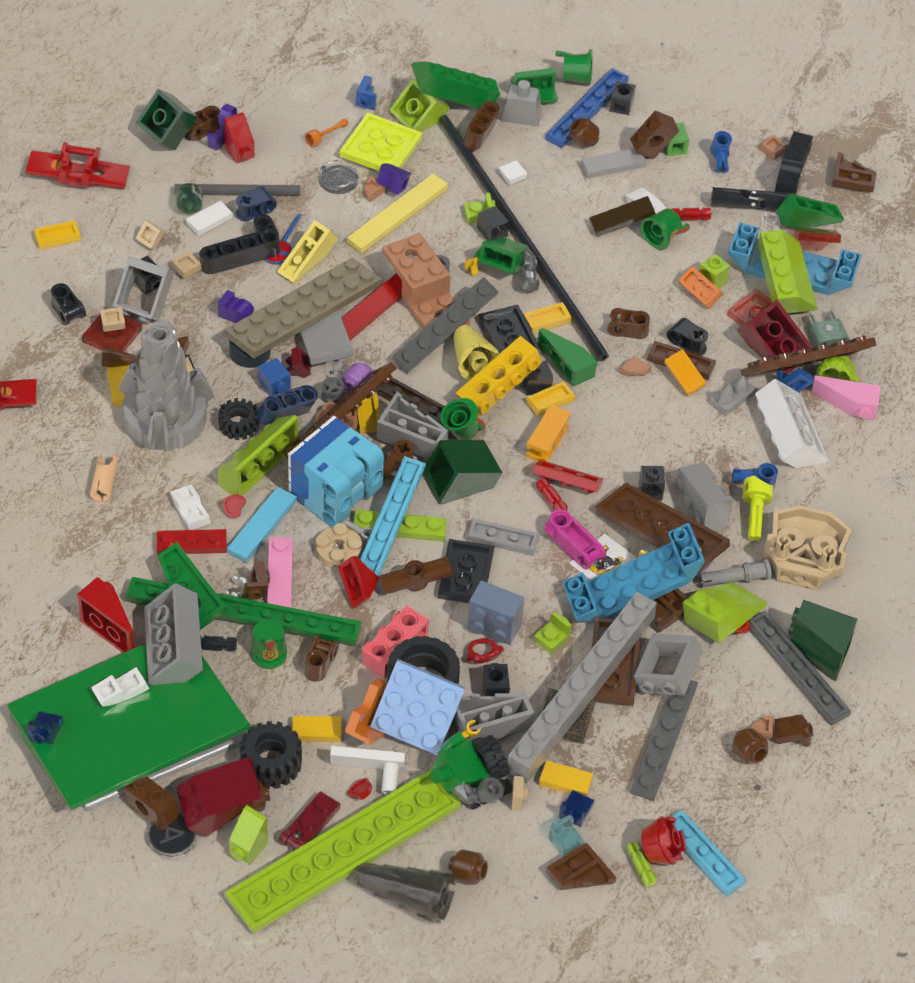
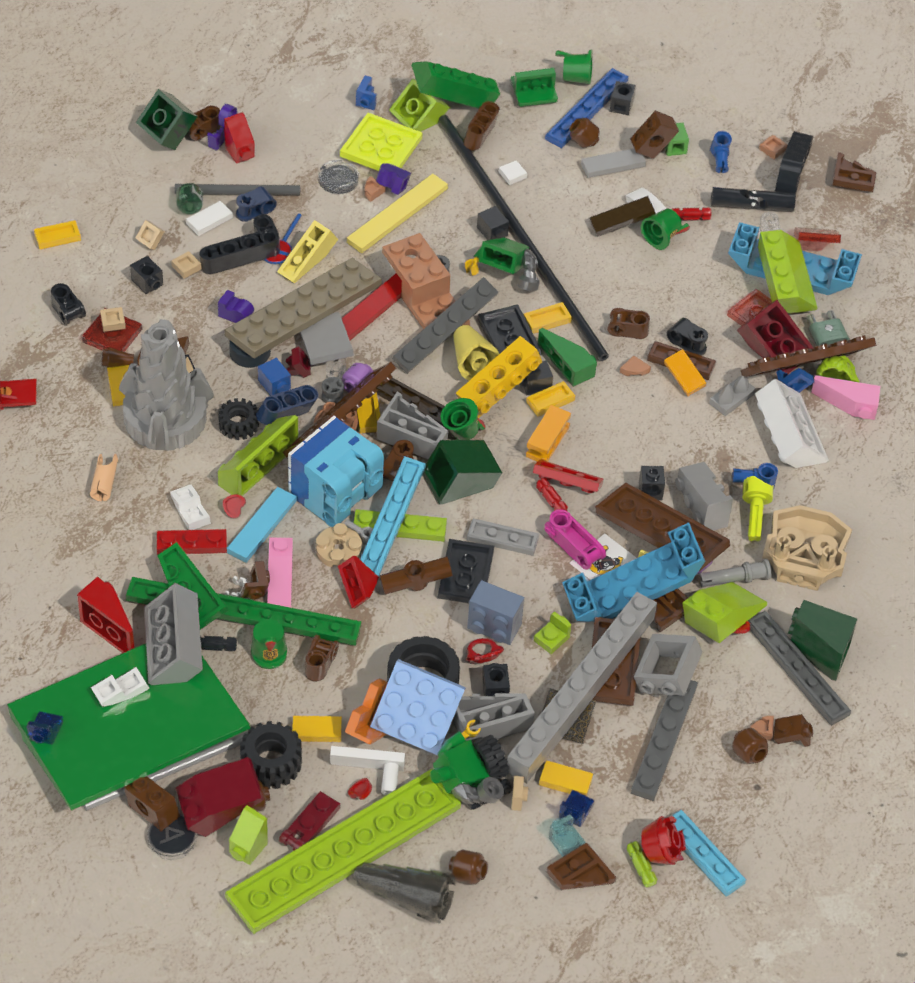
red piece [25,142,130,189] -> none
light grey window [113,256,175,323] -> none
orange hinge [305,119,348,147] -> none
coral brick [362,605,429,679] -> none
lime bracket [464,193,496,223] -> none
light grey torso [501,80,542,127] -> none
orange plate [678,266,724,309] -> none
lime brick [699,254,730,289] -> none
green slope [776,193,844,229] -> none

